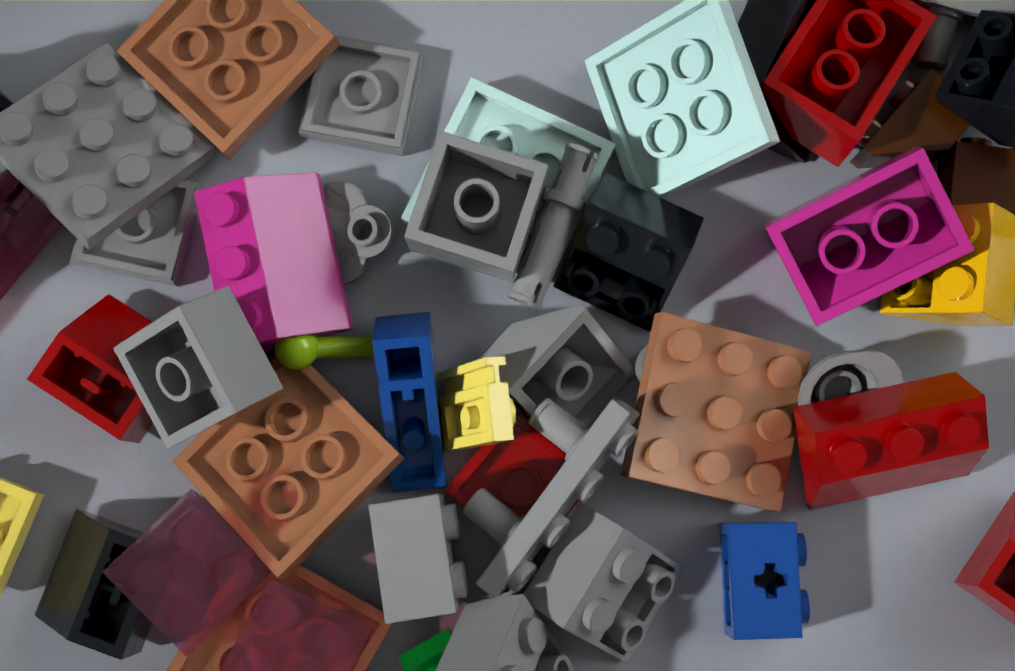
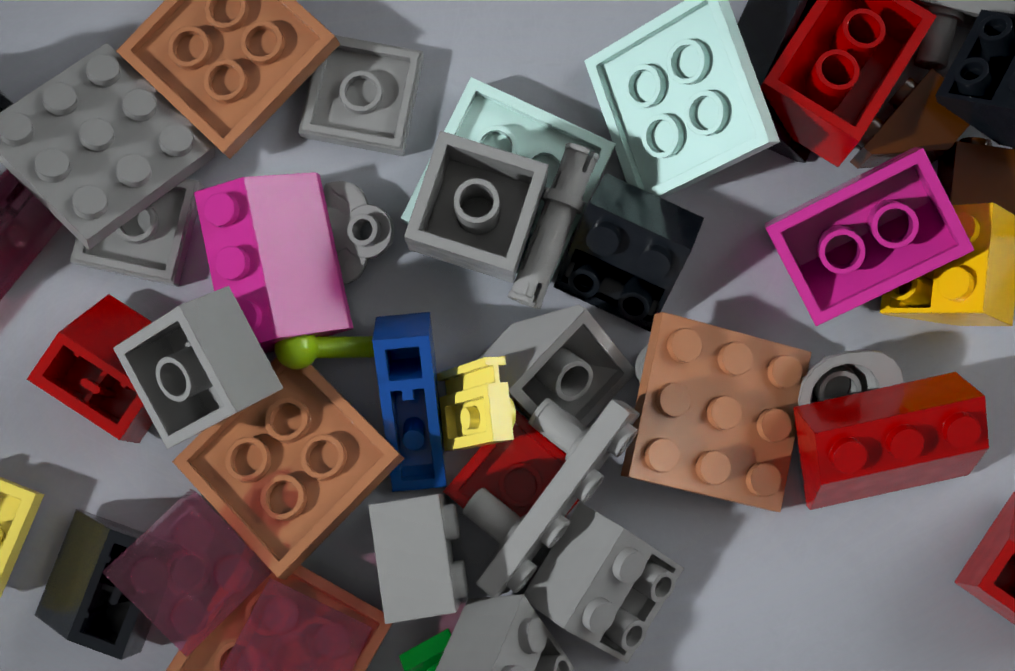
blue brick [719,521,810,640] -> none

